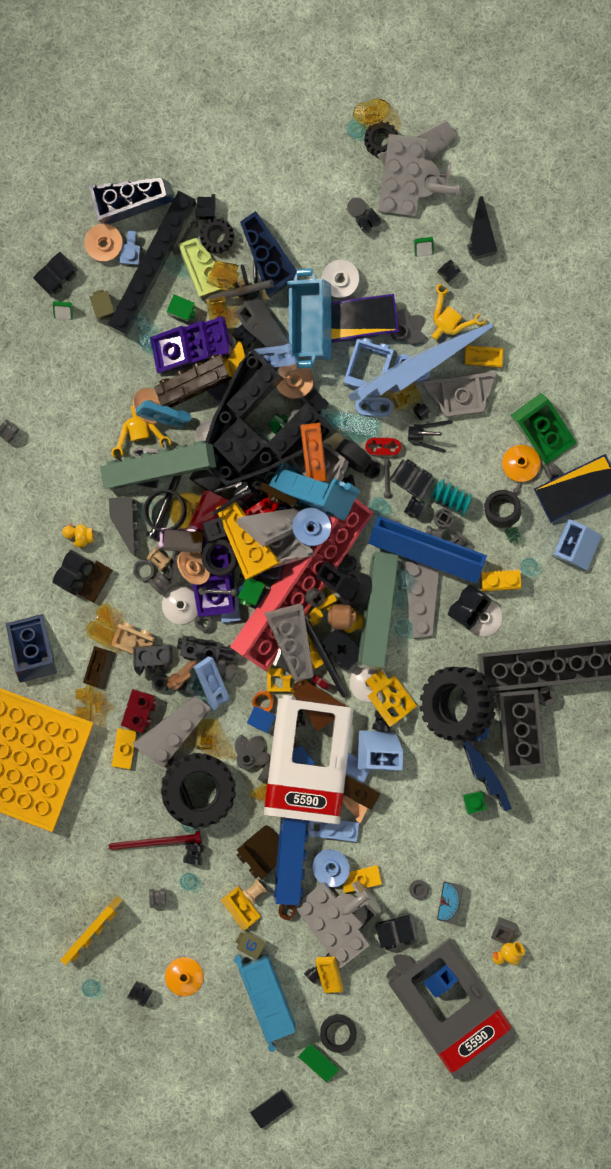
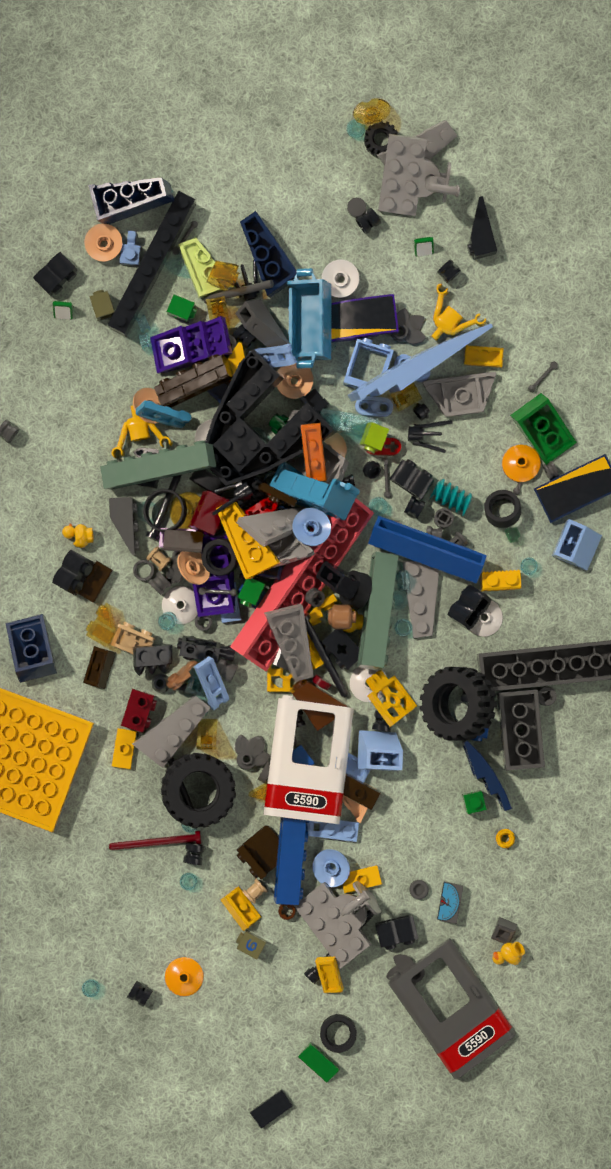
yellow wing [60,895,123,965] -> none
clear yellow hips [76,686,107,721] -> none
dark grey wheel [149,888,166,908] -> none
black panel [195,194,216,220] -> none
black tyre [199,217,234,254] -> none
black plate [201,517,226,542] -> none
dark azure container [234,954,296,1052] -> none
blue panel [247,706,276,733] -> none
orange piece [252,690,275,712] -> none
black tyre [335,439,372,473] -> none
black plate [338,554,356,573] -> none
blue brick [423,964,459,998] -> none
none -> clear light blue bush [158,612,177,631]
none -> lime brick [360,422,389,453]
none -> yellow plate [496,829,515,848]
none -> dark grey hinge [528,361,558,392]

